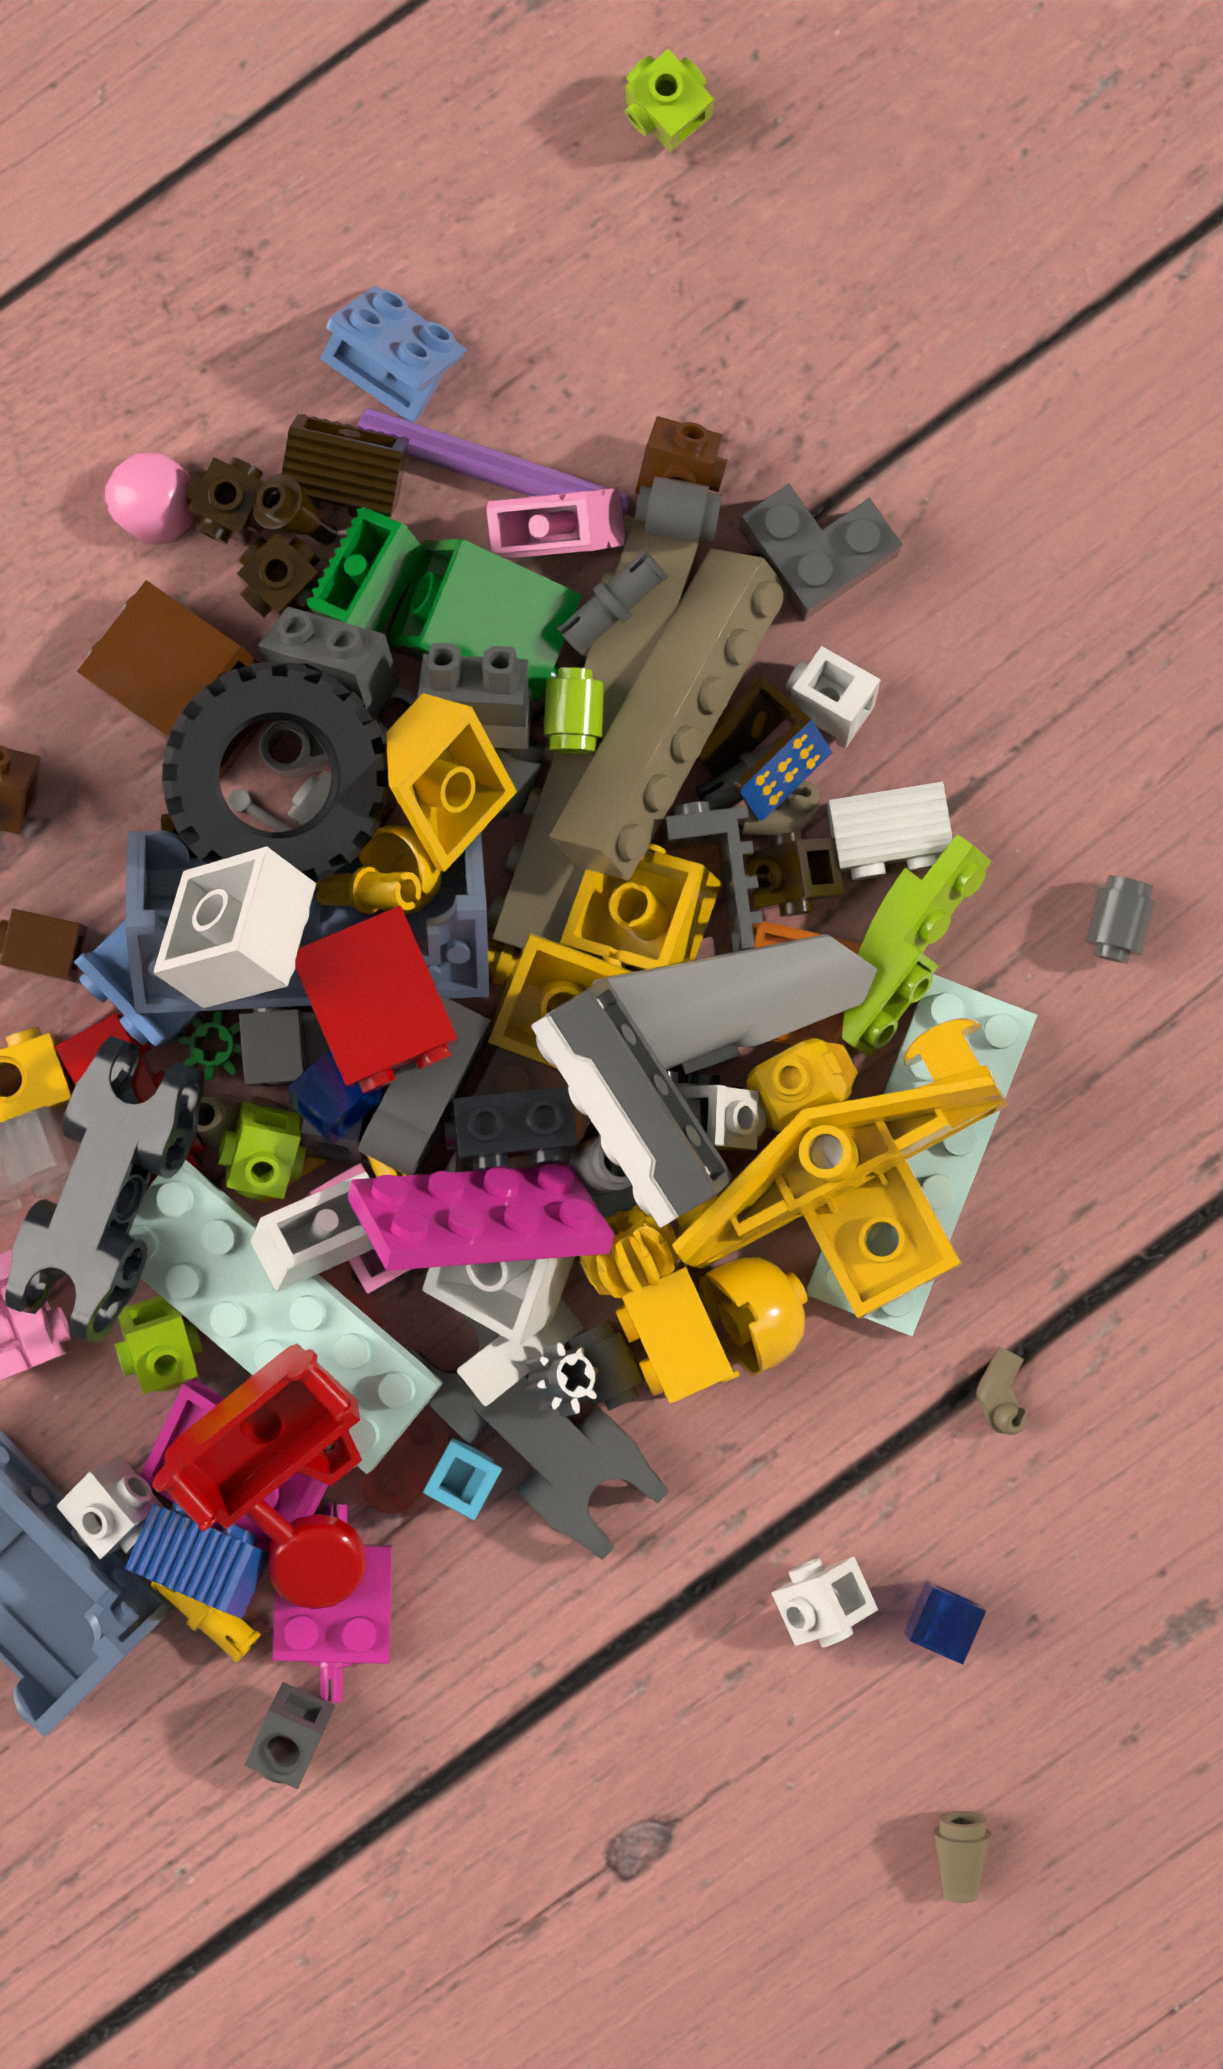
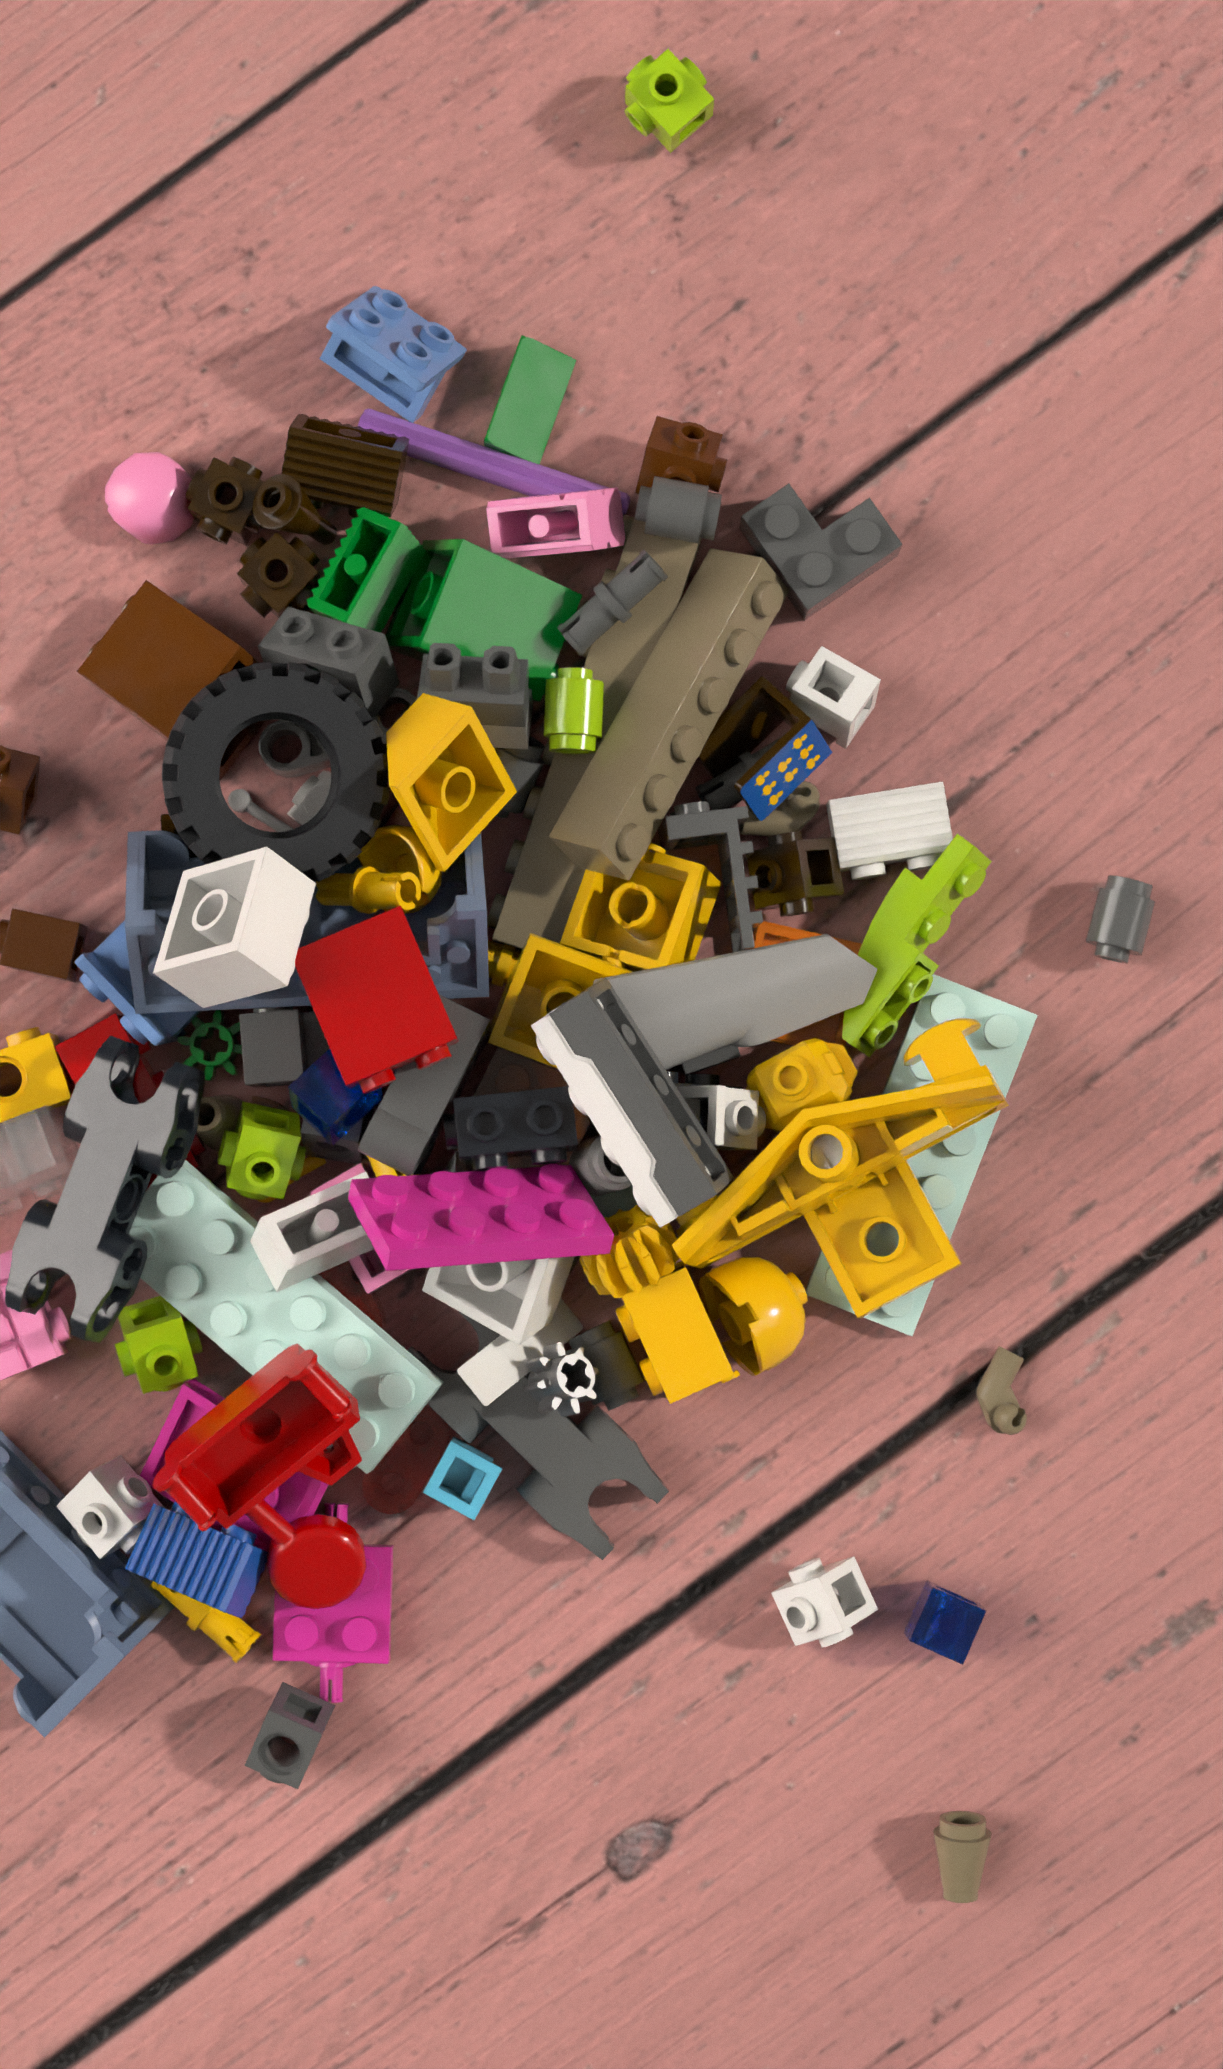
none -> slope [484,335,576,465]

